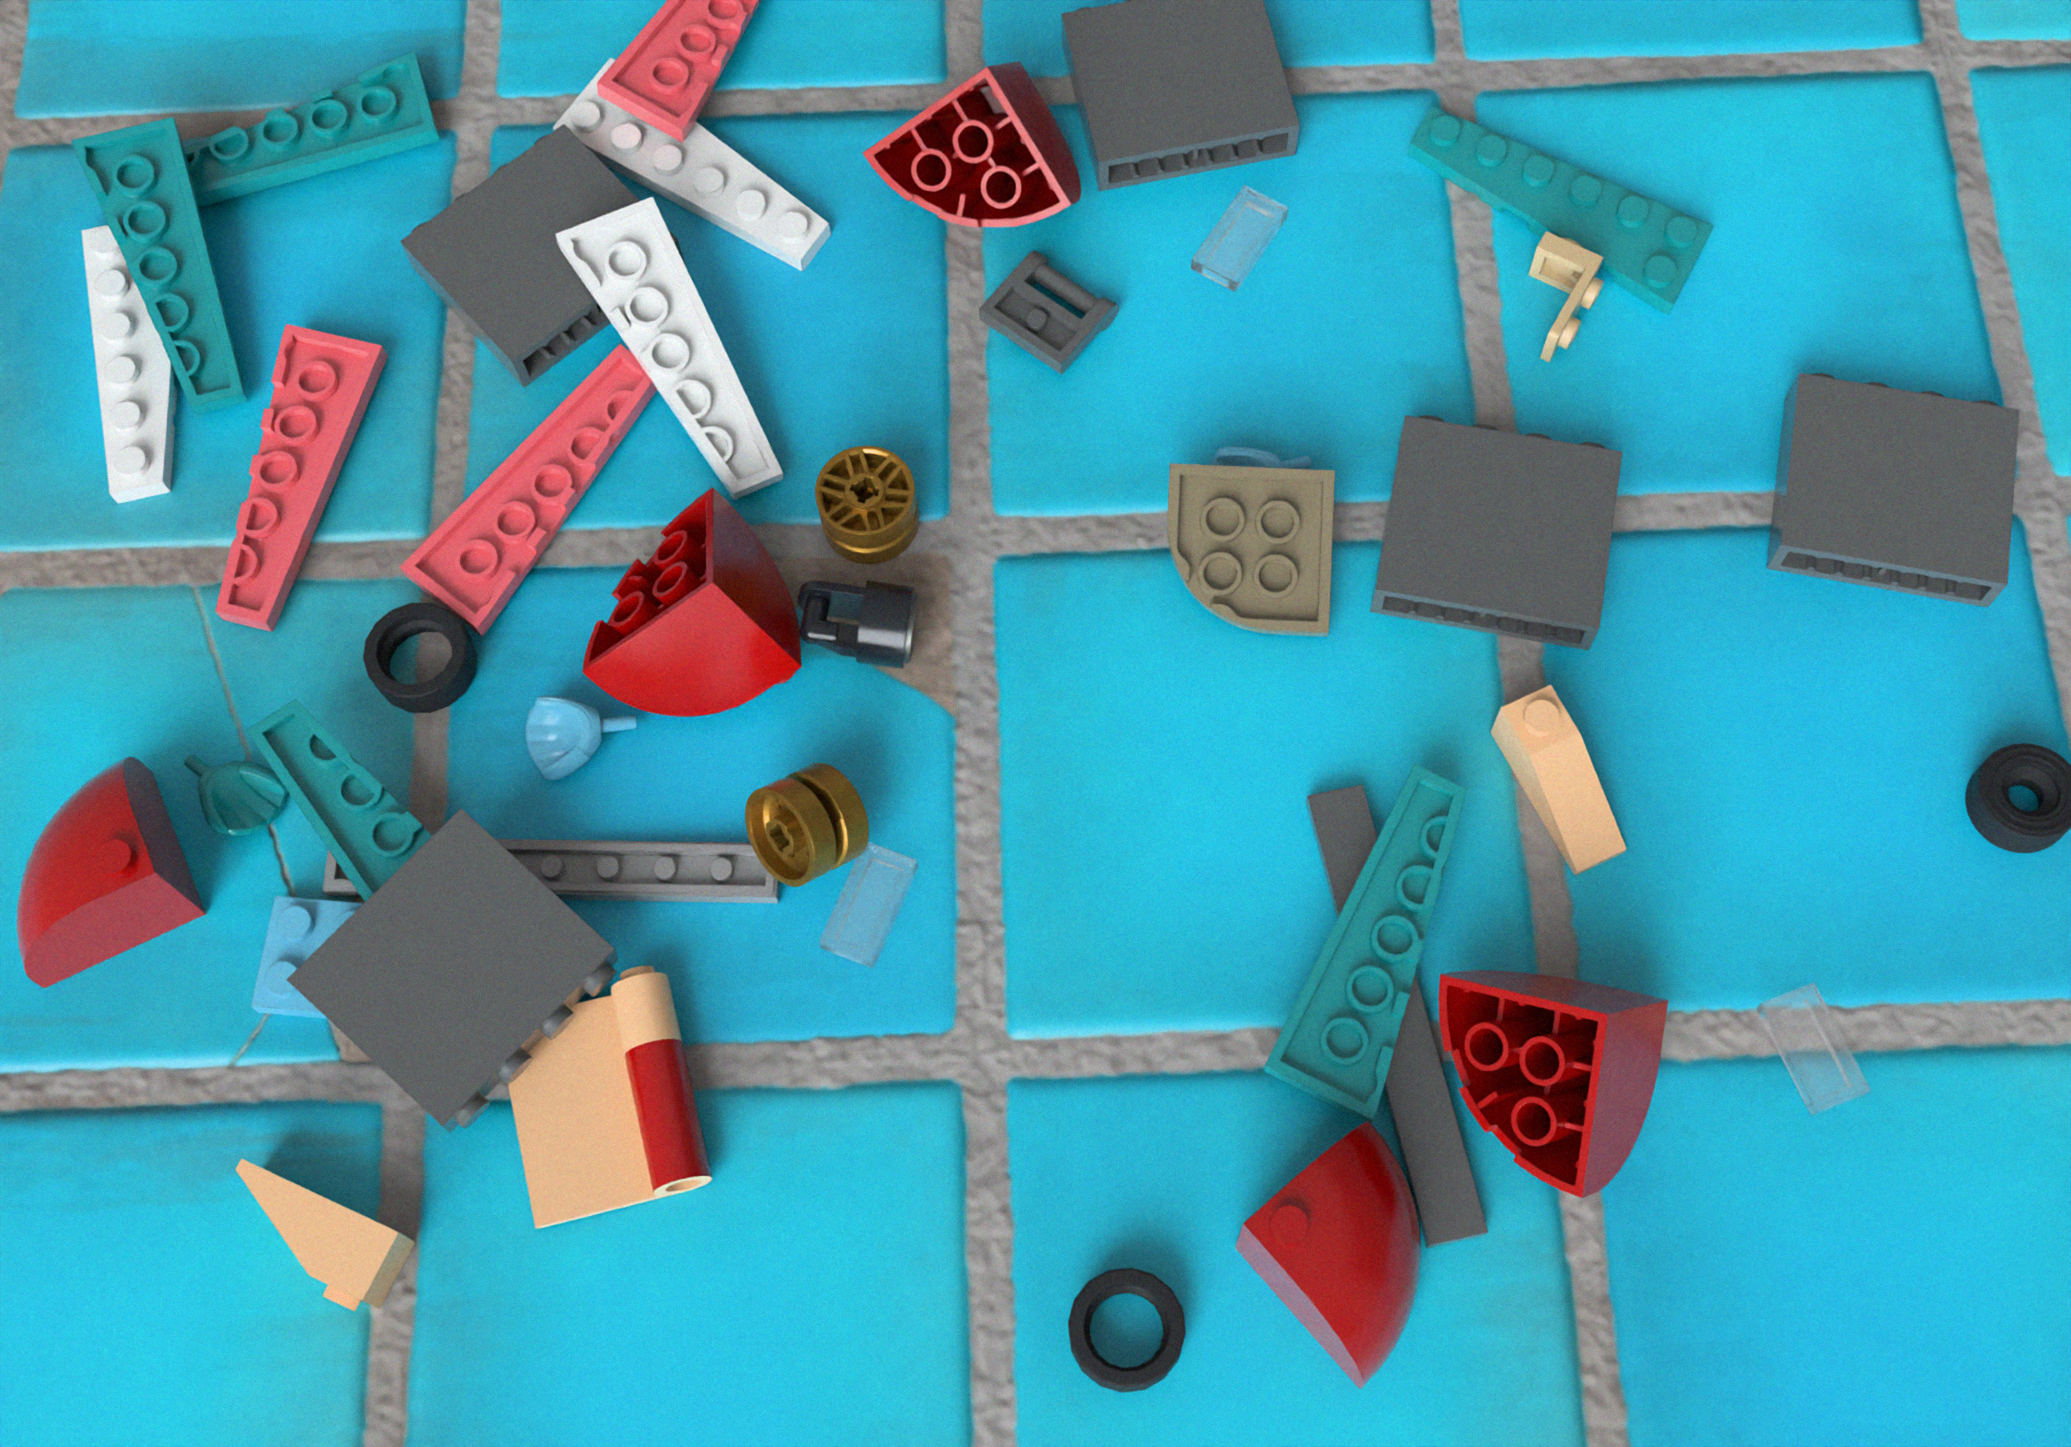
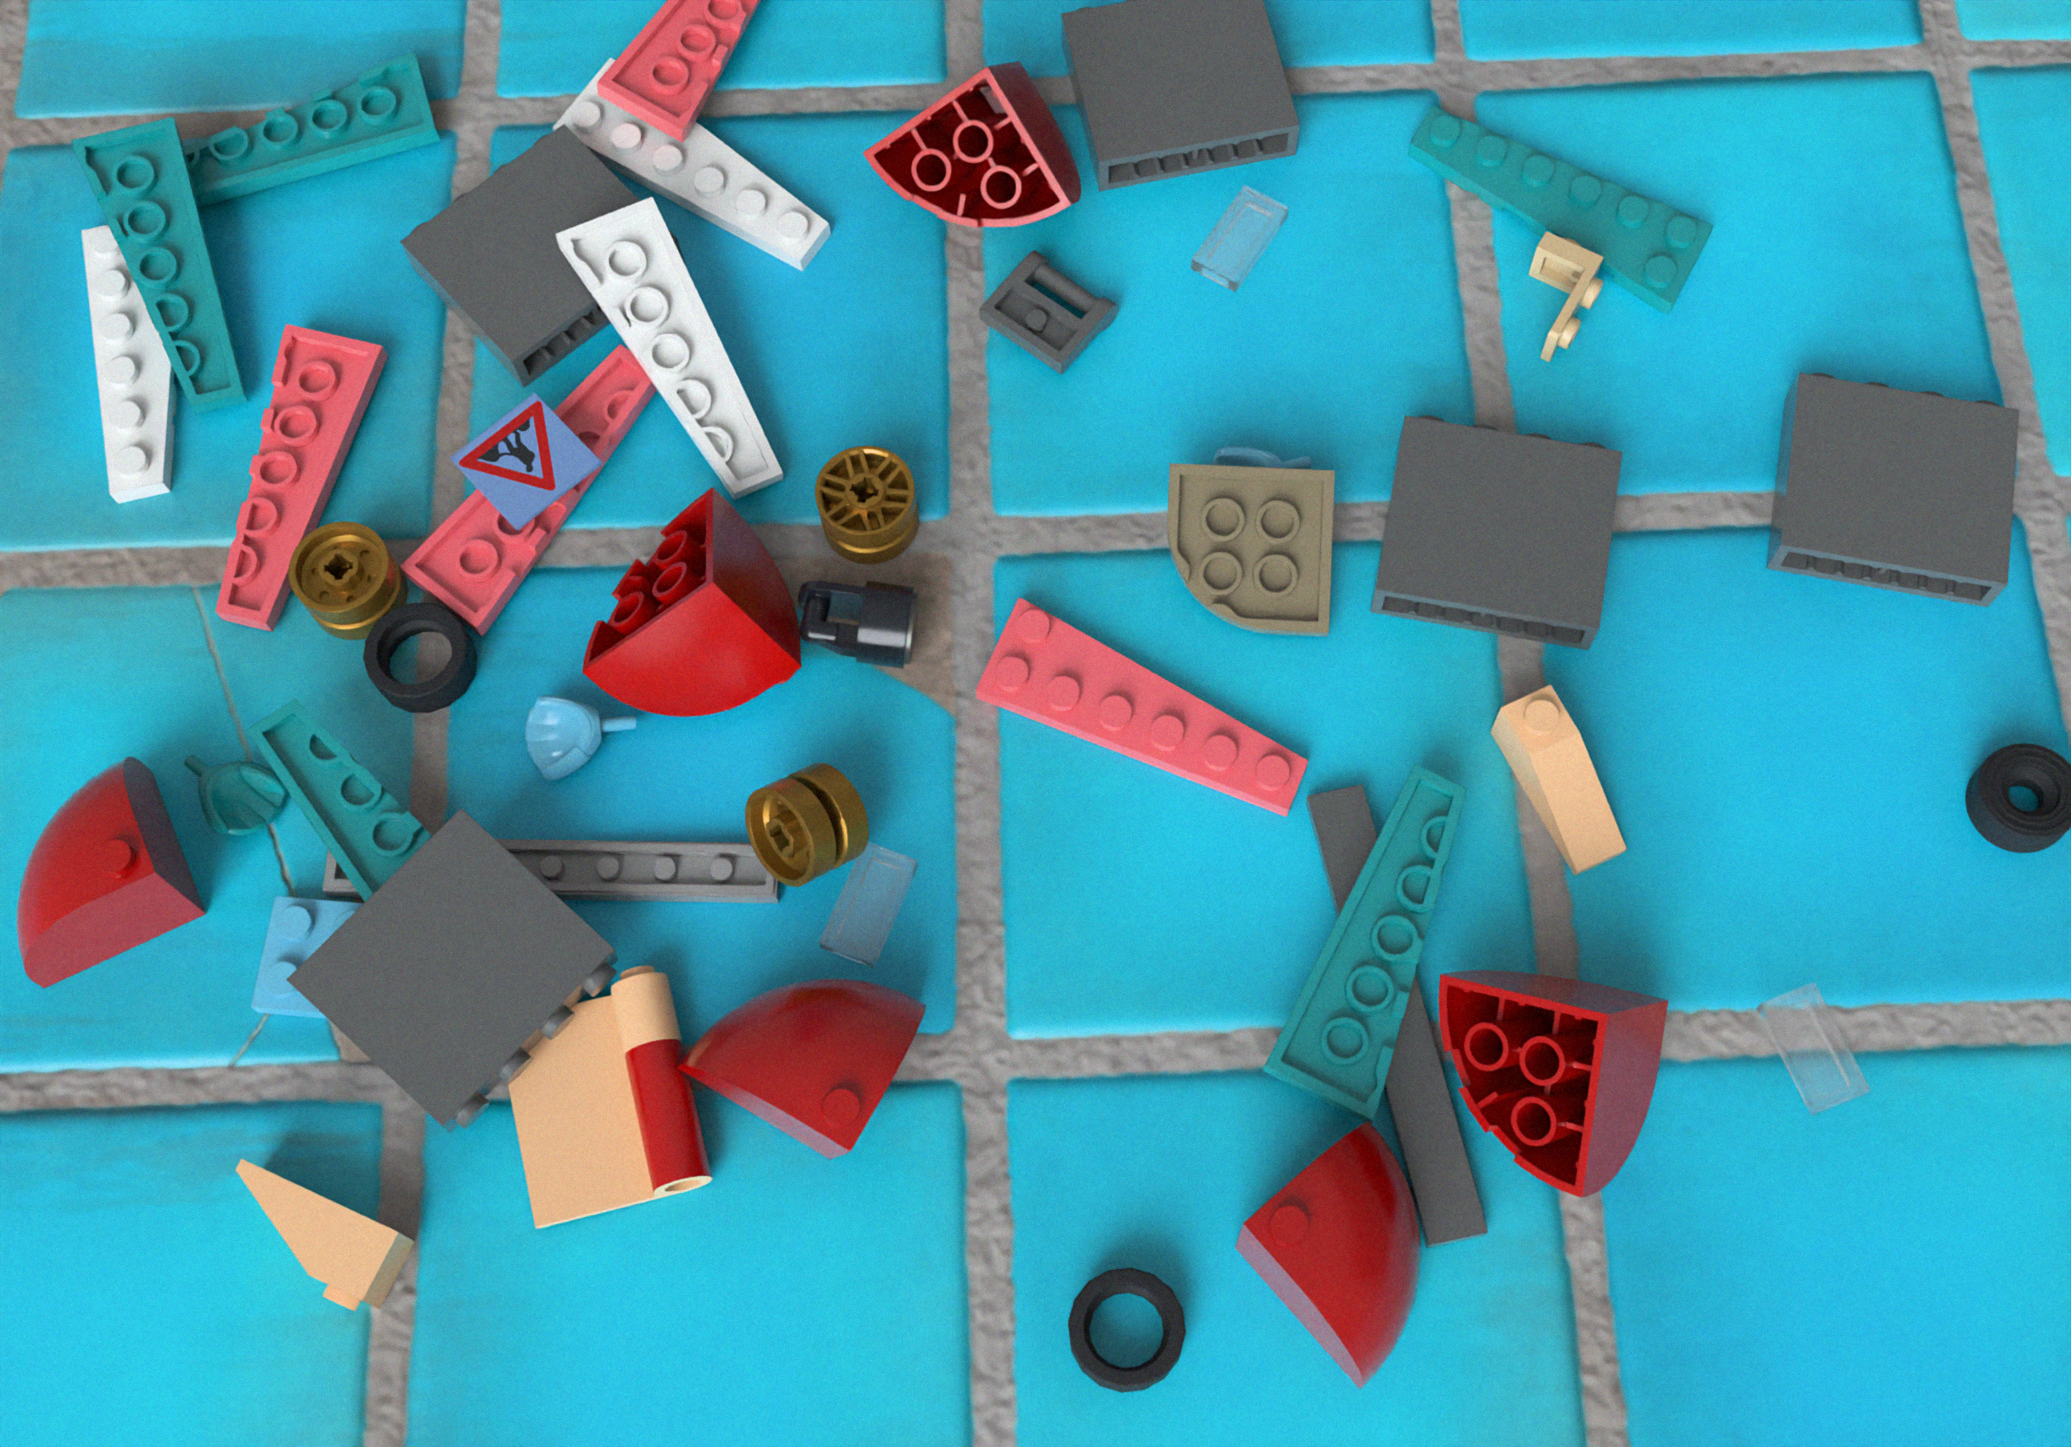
none -> pearl gold wheel [288,521,408,640]
none -> medium blue piece [450,392,602,531]
none -> red brick [677,978,926,1159]
none -> coral wing [976,598,1308,817]

